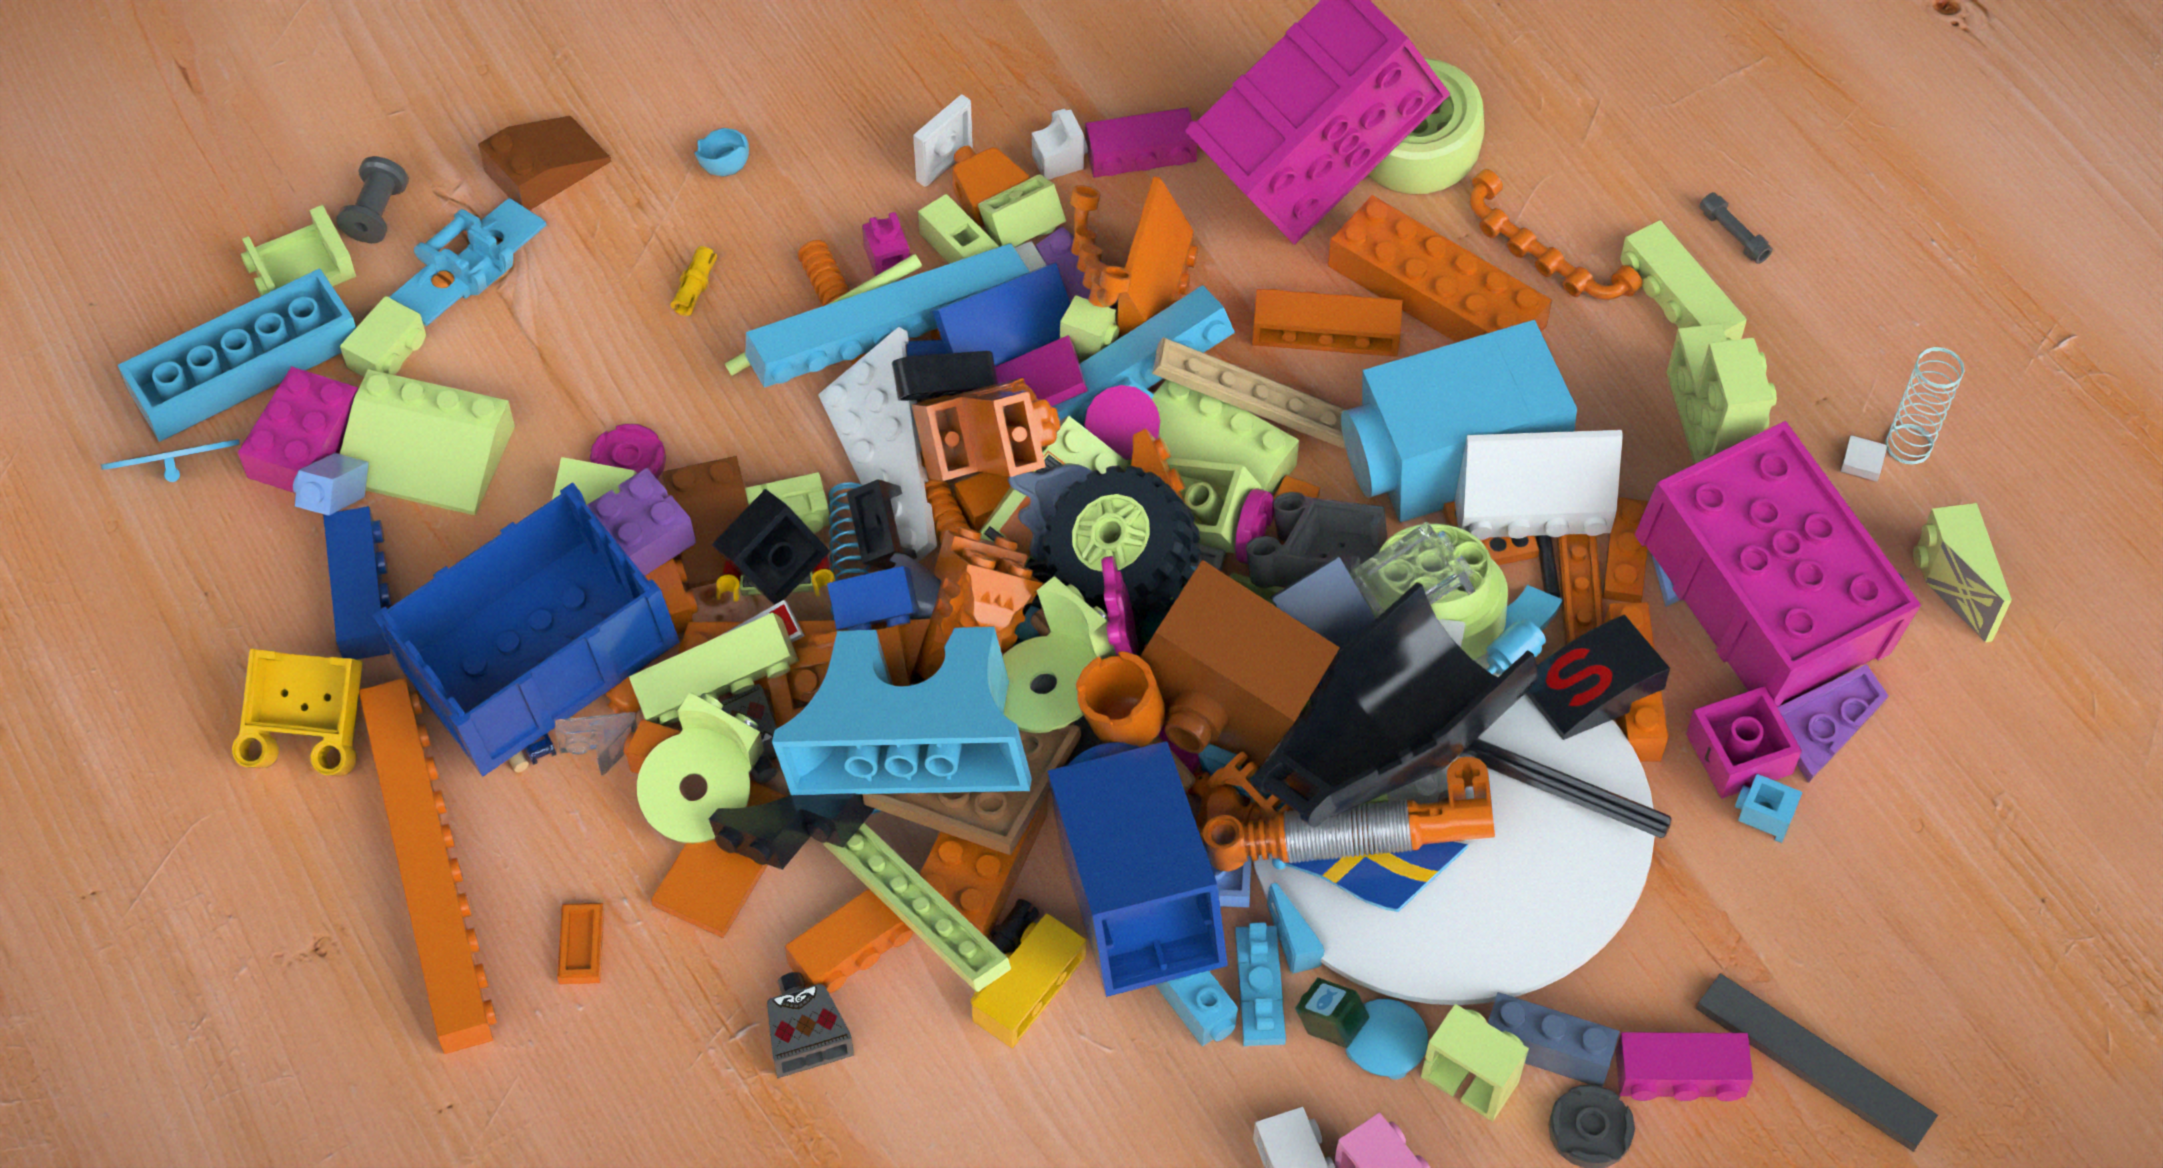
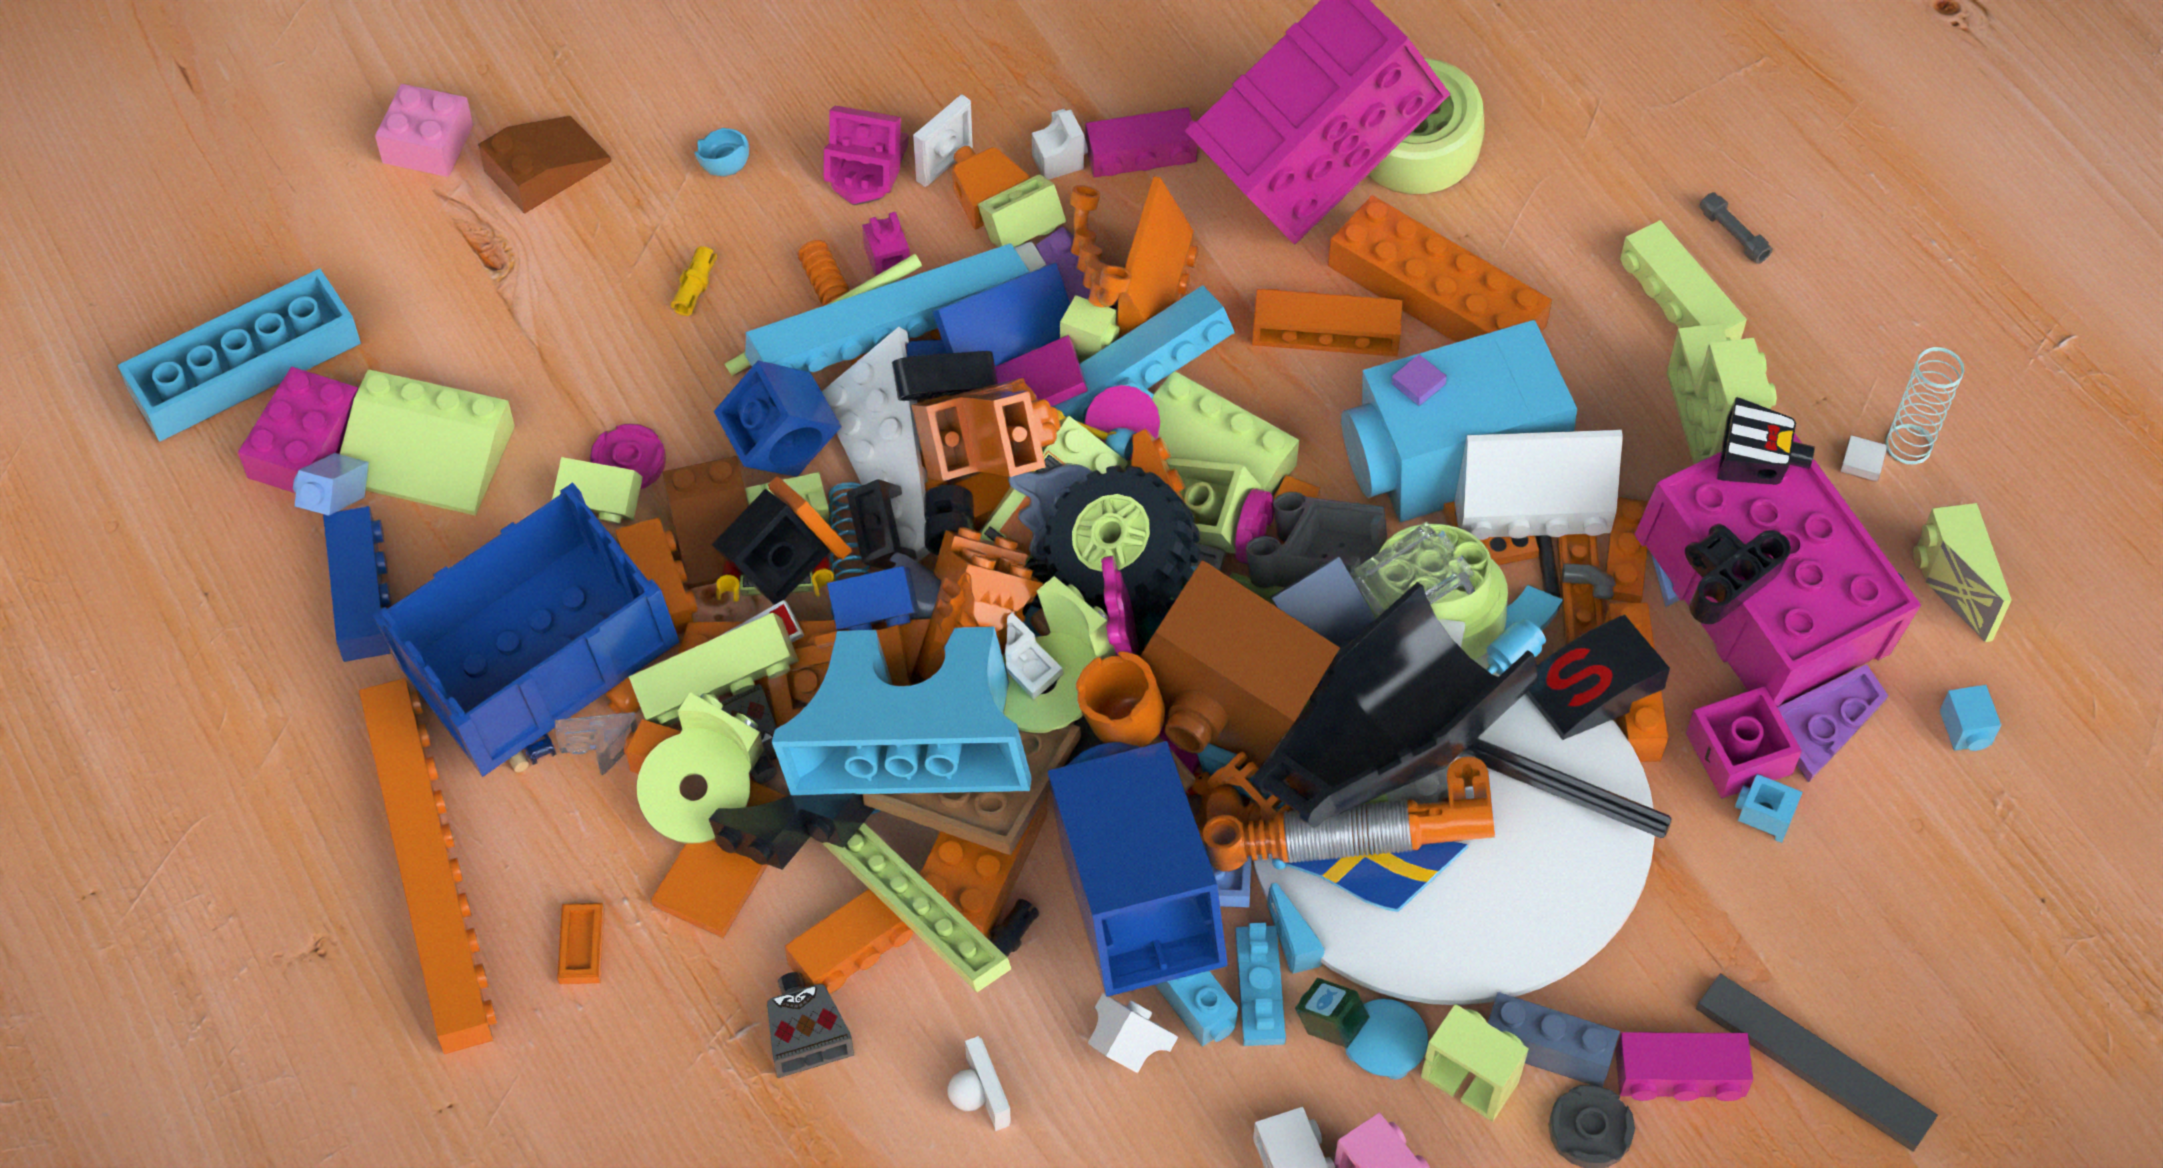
medium azure shield [101,439,240,482] -> none
yellow piece [232,649,363,776] -> none
yellowish green panel [241,205,356,296] -> none
dark grey piece [337,156,409,244] -> none
yellowish green brick [340,296,426,377] -> none
medium azure piece [389,198,547,327] -> none
medium lavender piece [587,468,696,576] -> none
yellowish green brick [918,194,999,264] -> none
yellow brick [970,913,1086,1049] -> none
tan tile [1152,337,1346,449] -> none
orange bar [1470,169,1643,300] -> none
none -> bright pink brick [375,84,473,177]
none -> blue brick [713,360,842,477]
none -> orange tile [768,476,853,560]
none -> dark pink piece [824,105,909,205]
none -> black wheel [924,485,974,555]
none -> white tile [947,1036,1011,1131]
none -> white slope [1005,613,1063,700]
none -> medium azure hinge [1057,410,1137,460]
none -> white brick [1088,993,1178,1073]
none -> medium lavender tile [1392,354,1447,406]
none -> dark grey arm [1562,563,1616,599]
none -> black piece [1685,524,1791,625]
none -> torso [1717,397,1815,485]
none -> medium azure brick [1939,685,2001,751]

